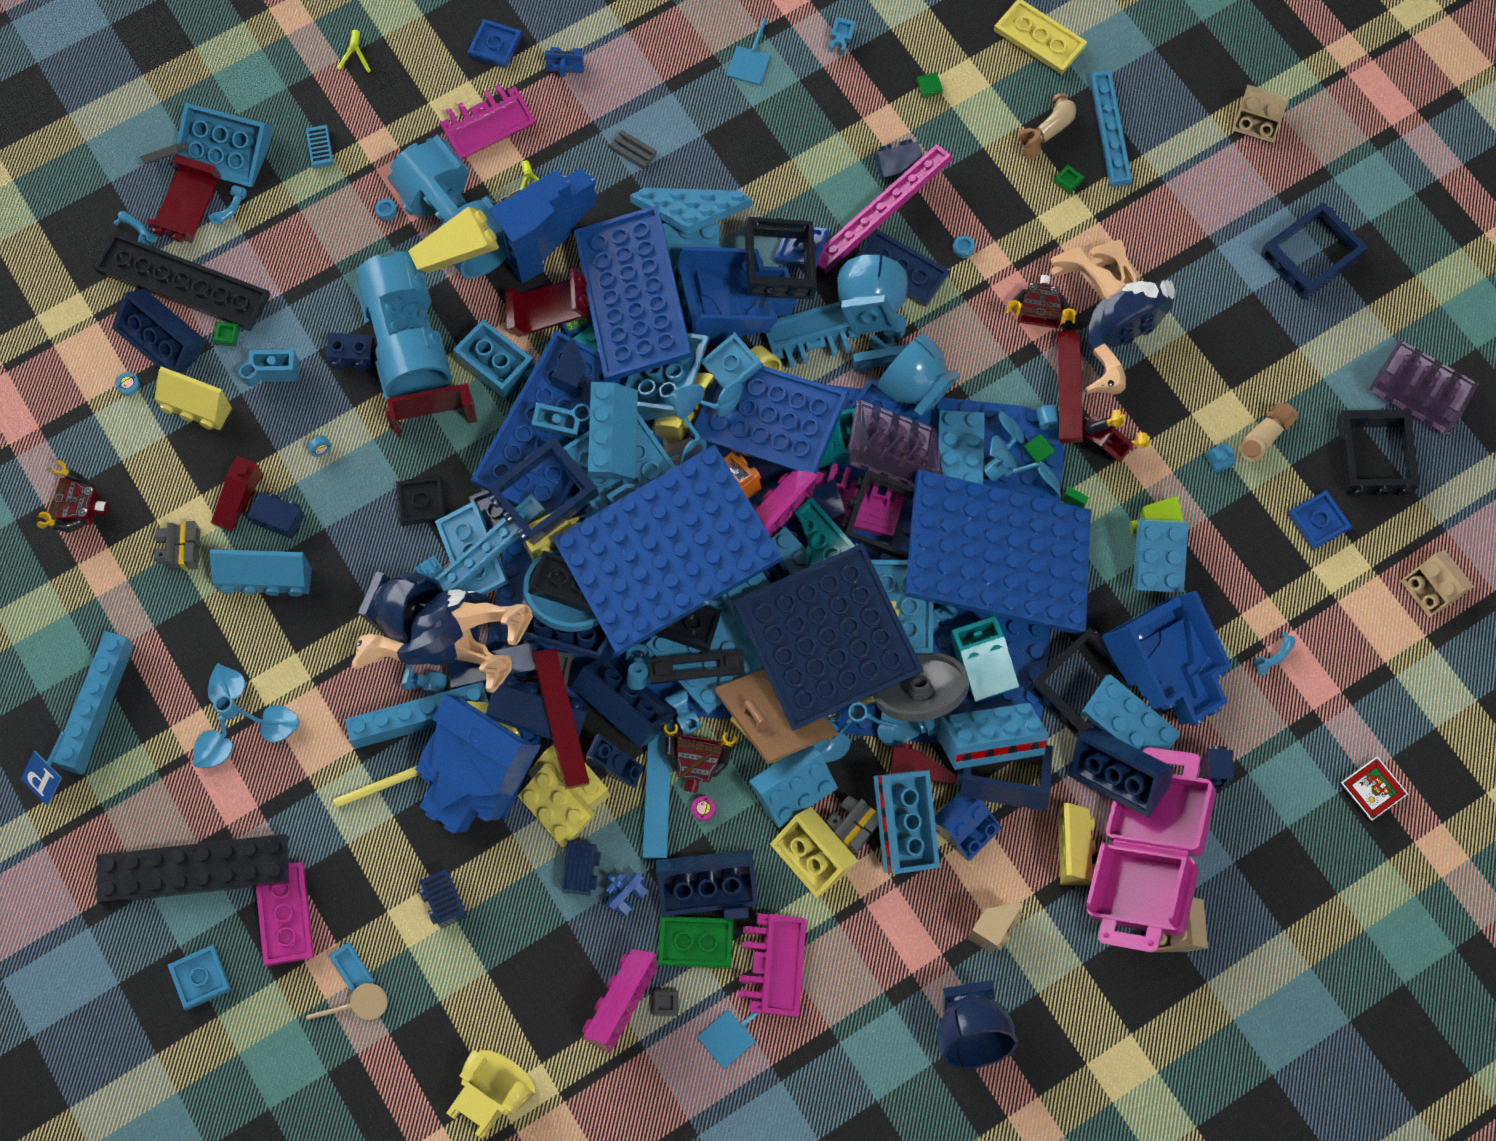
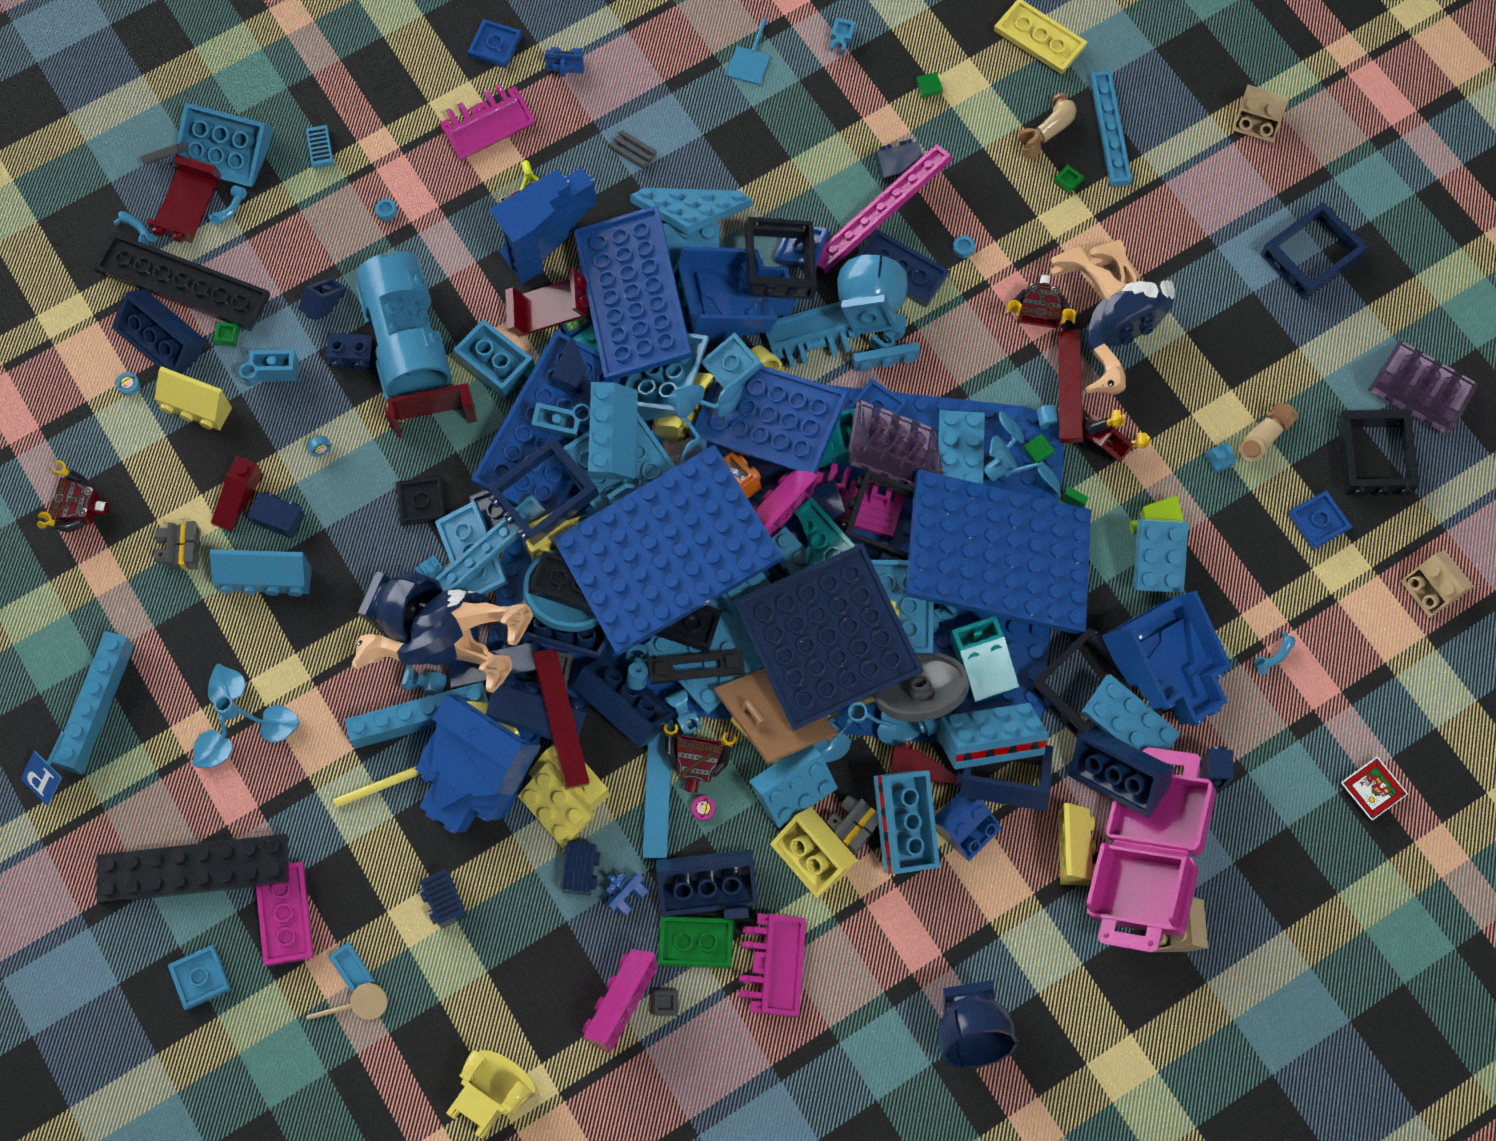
neon yellow plant [337,30,371,73] -> none
dark azure cylinder [388,135,508,279] -> none
light yellow slope [408,206,499,273] -> none
dark blue slope [586,734,644,788] -> none
dark azure piece [697,1009,760,1069] -> none
dark azure plate [877,333,961,416] -> none
tan slope [968,902,1023,954] -> none
none -> dark blue slope [298,278,347,320]

